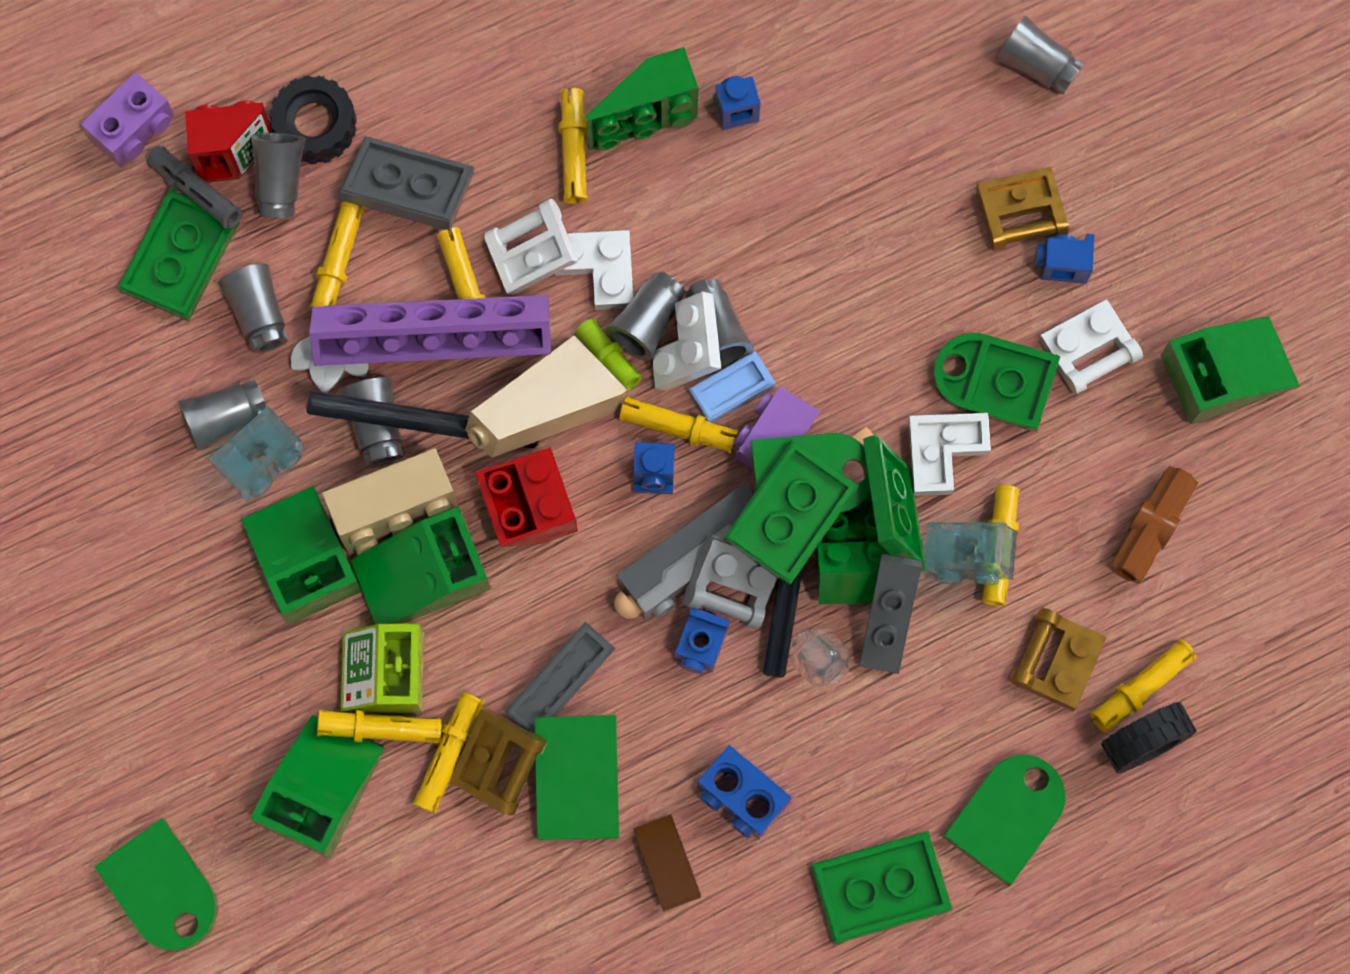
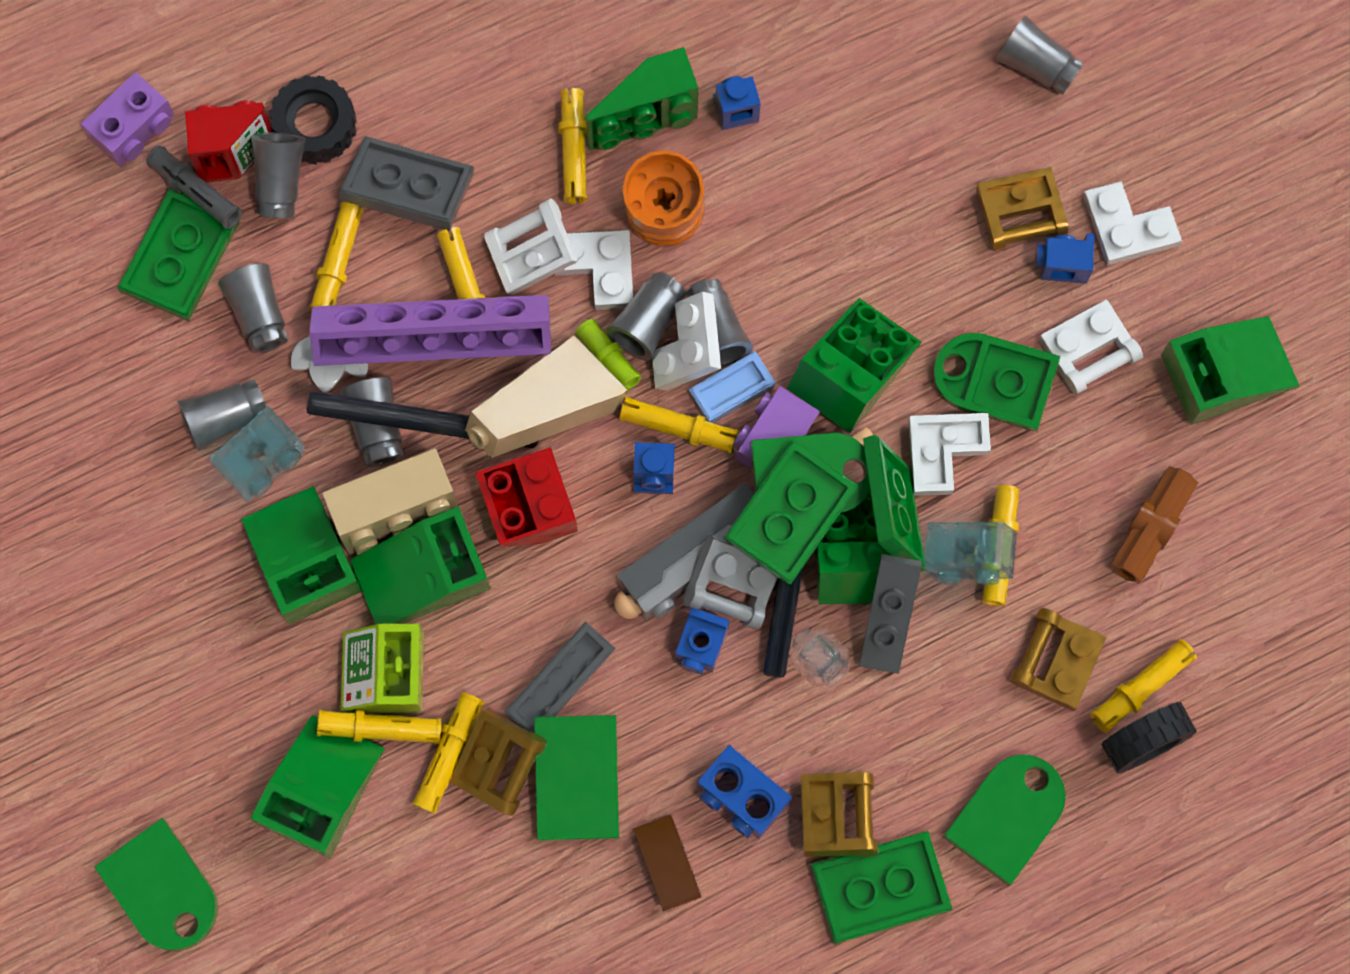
none -> orange wheel [622,150,705,247]
none -> green slope [787,298,922,433]
none -> pearl gold plate [801,772,878,858]
none -> white plate [1083,182,1182,266]

